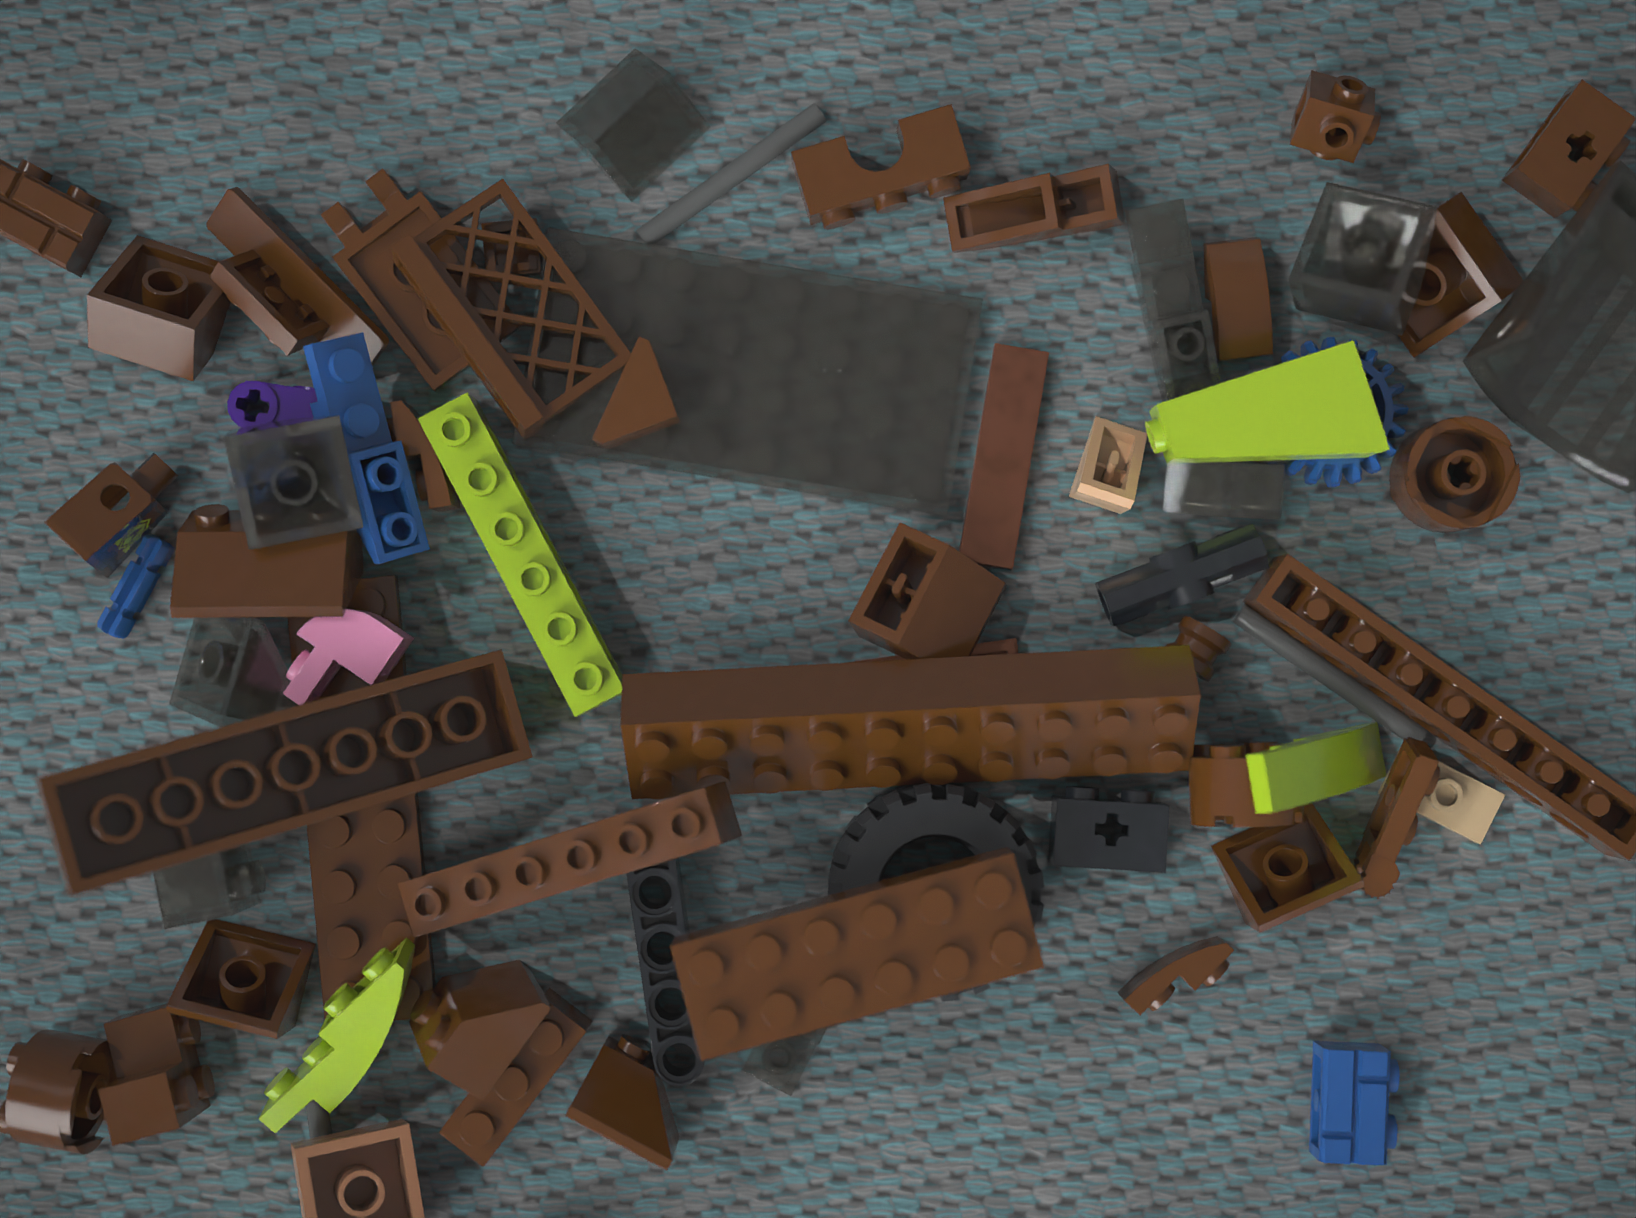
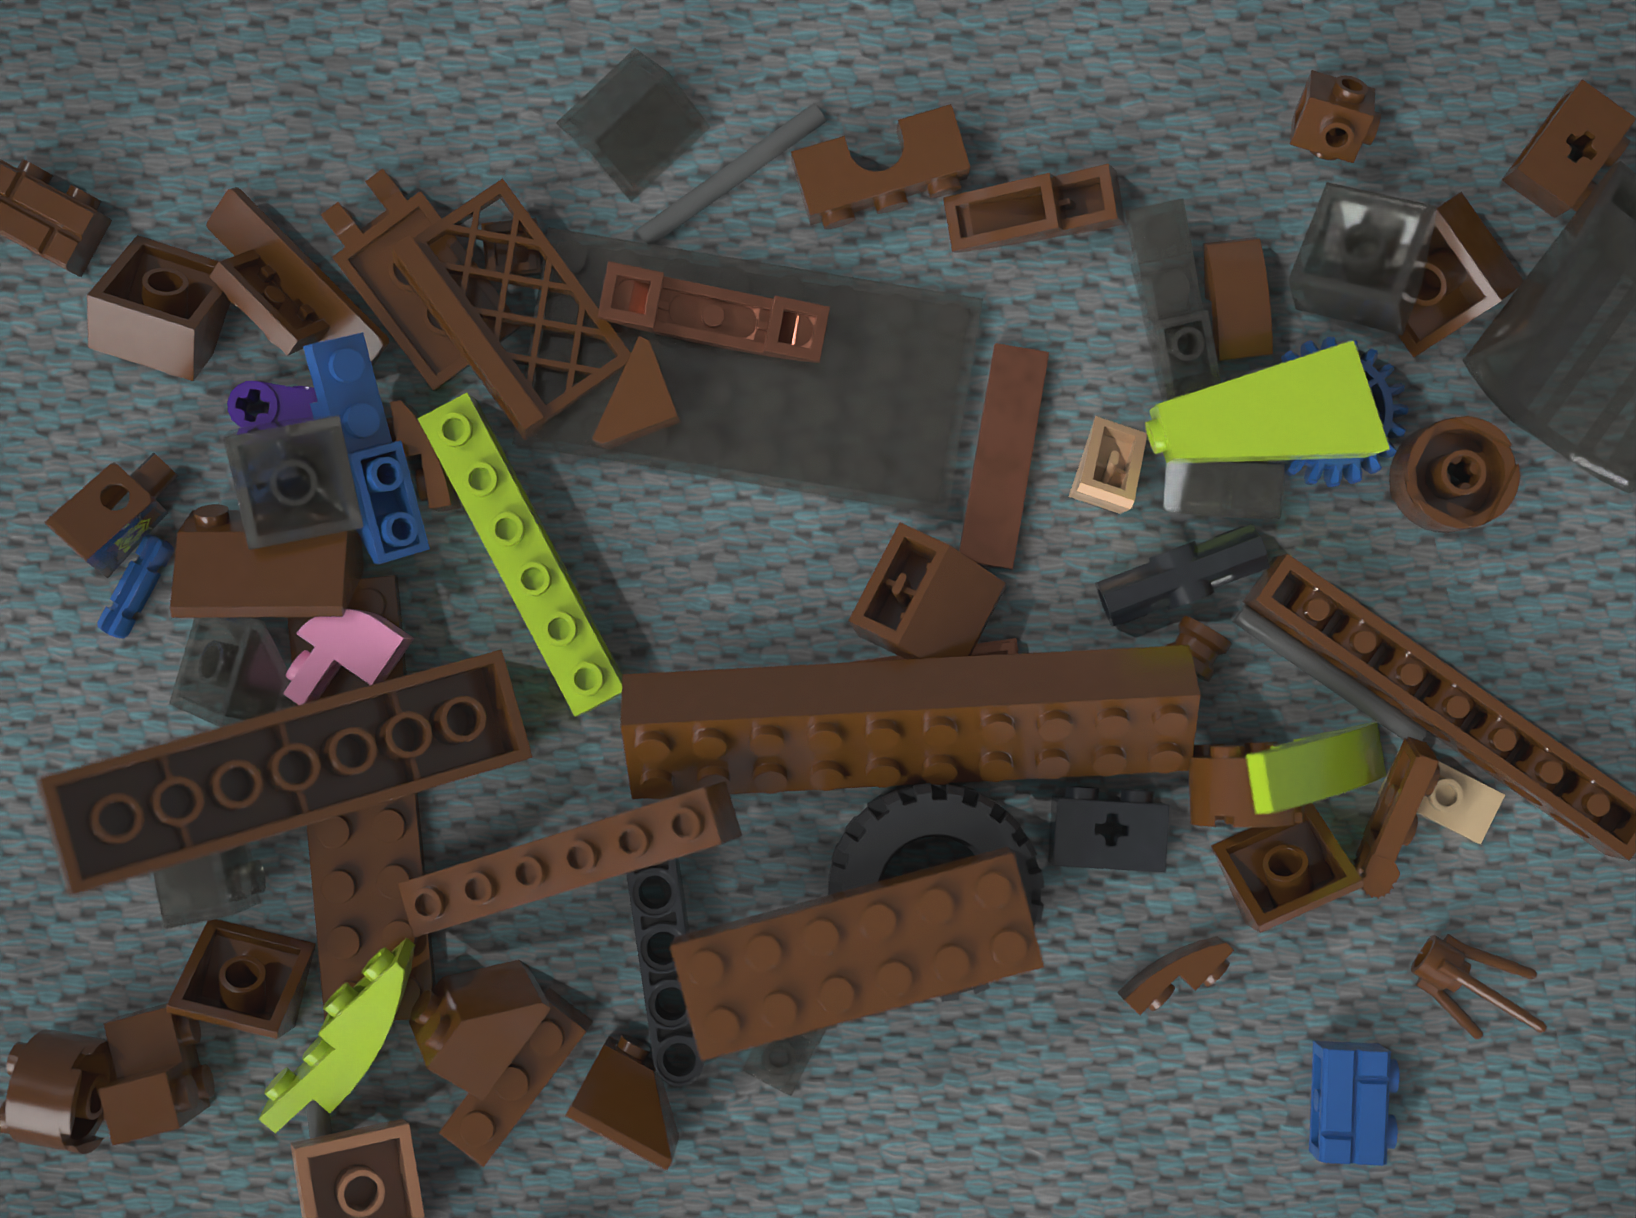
none -> copper slope [598,261,830,363]
none -> reddish brown plant [1411,934,1547,1040]

